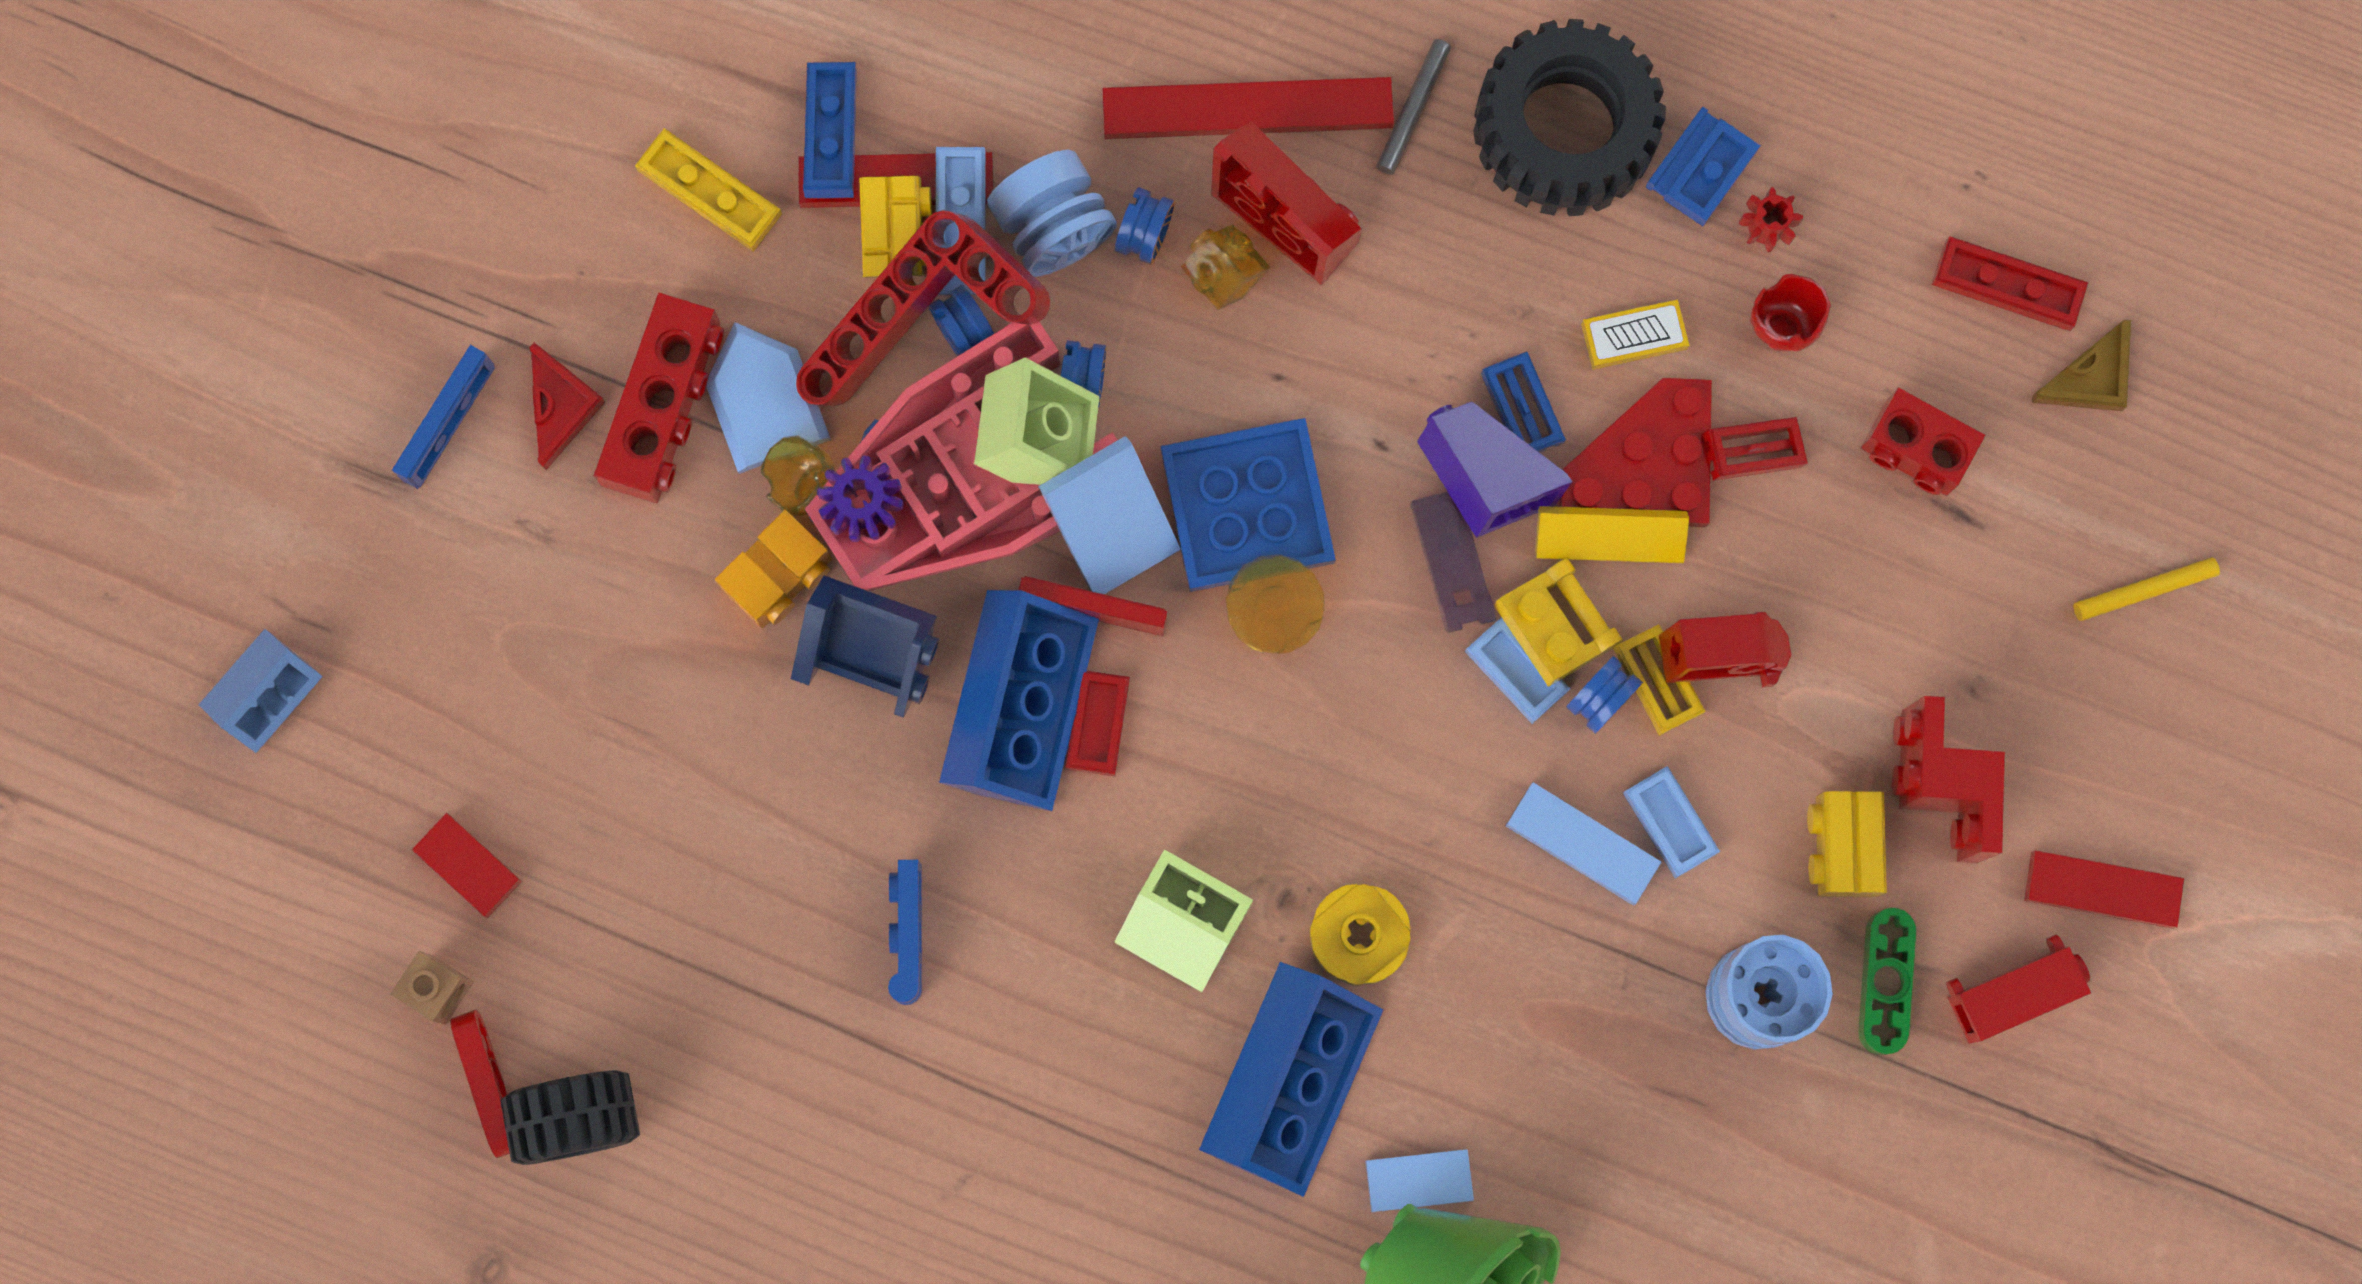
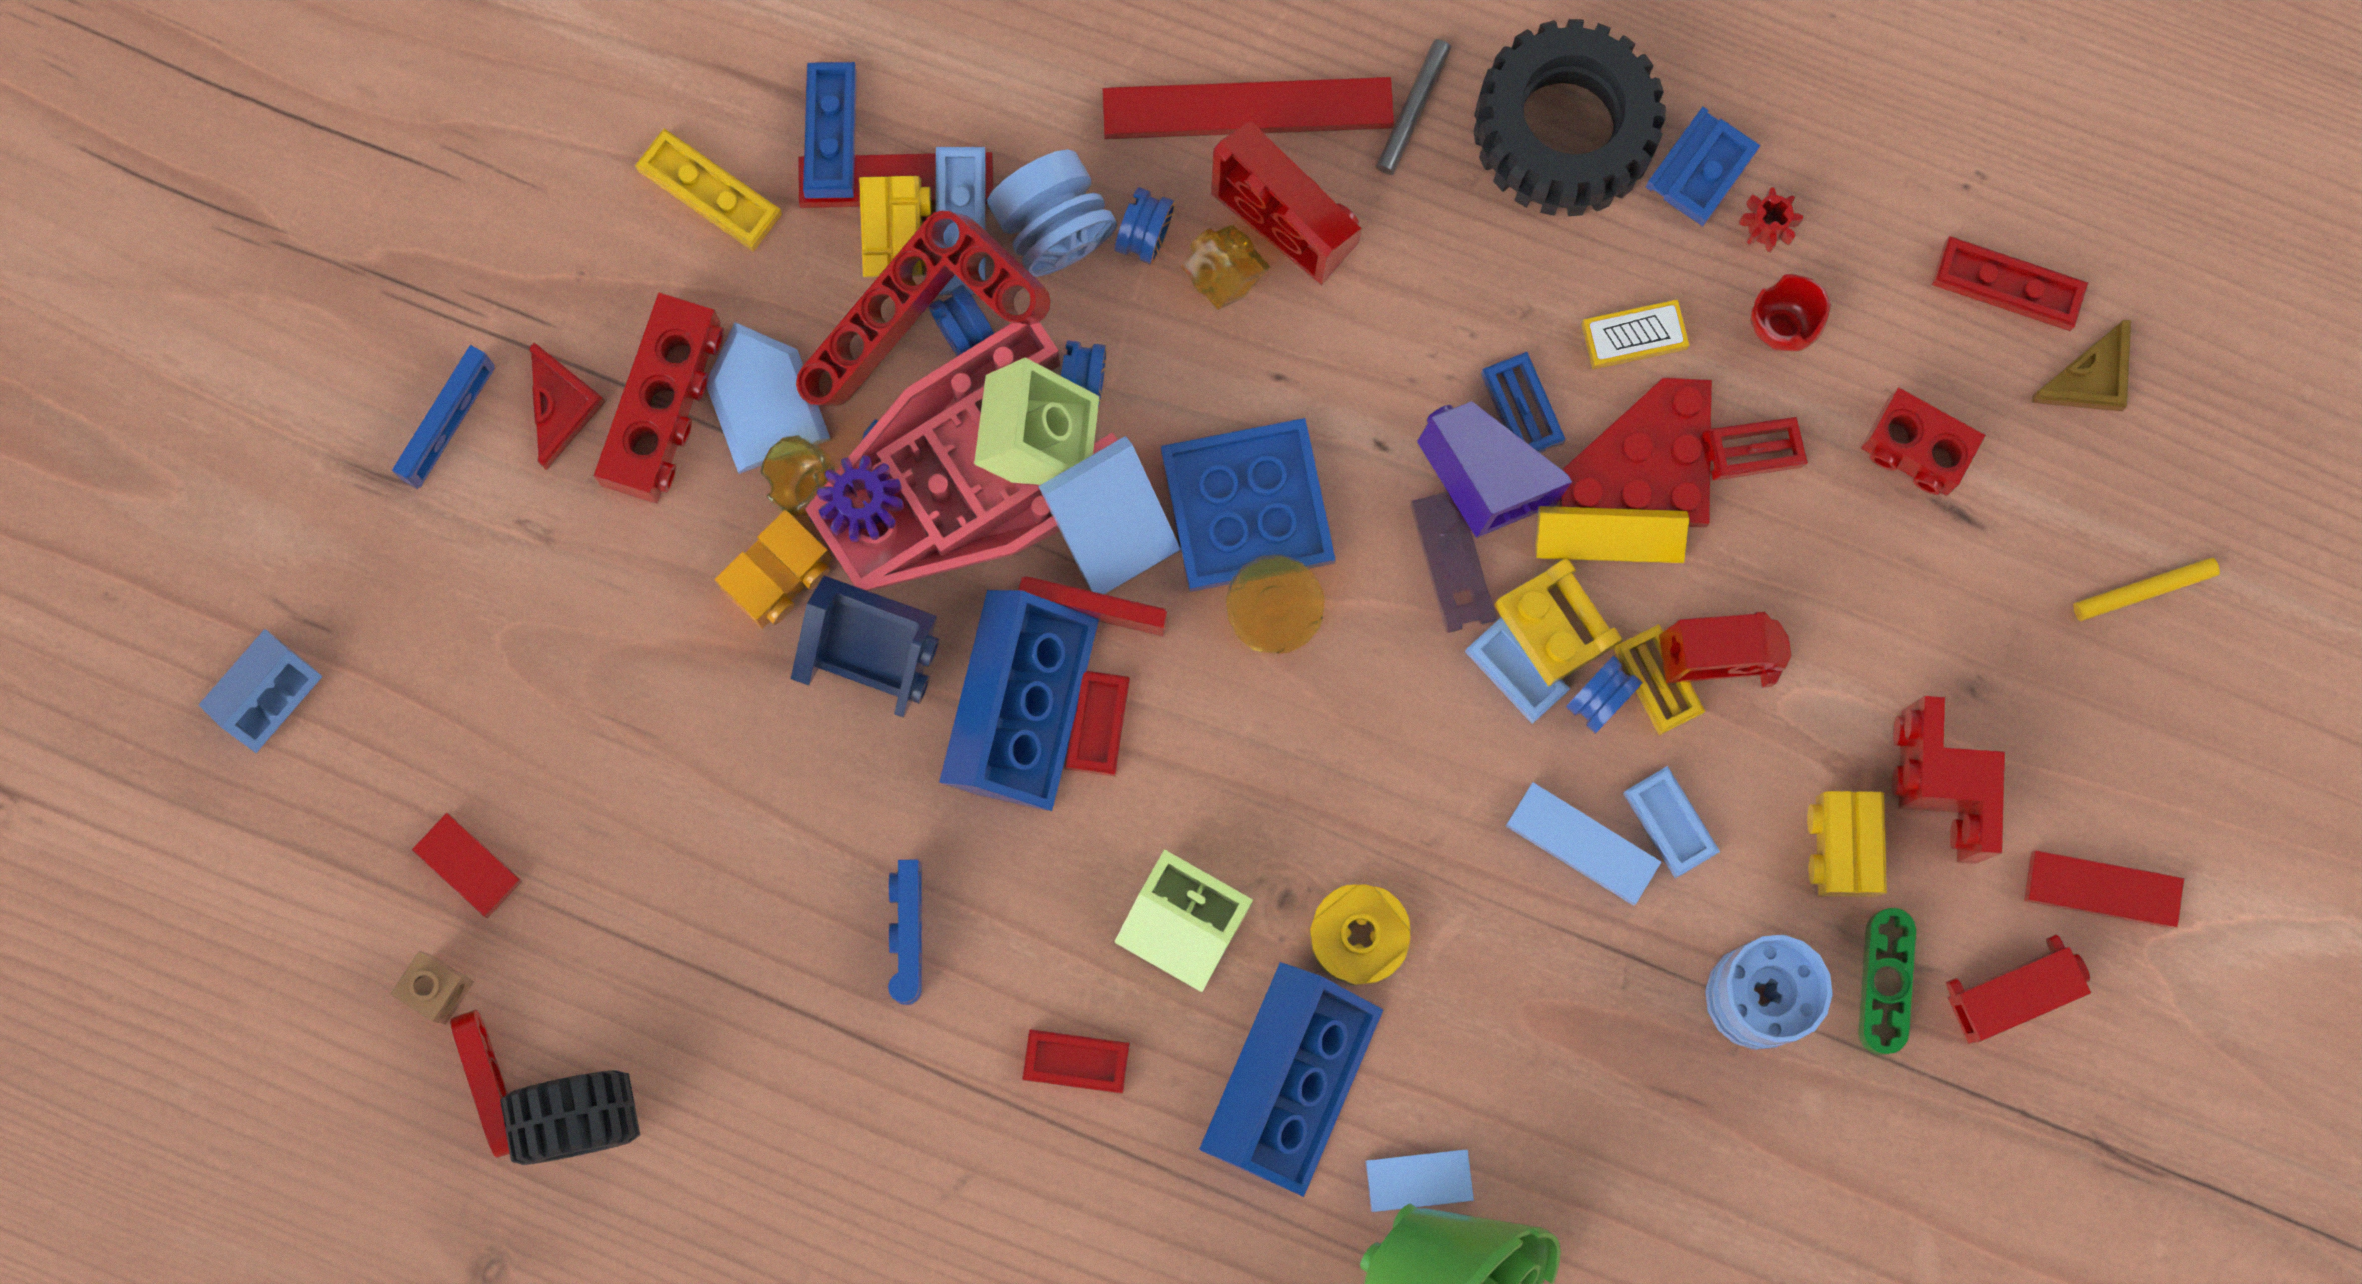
none -> red tile [1022,1029,1130,1094]

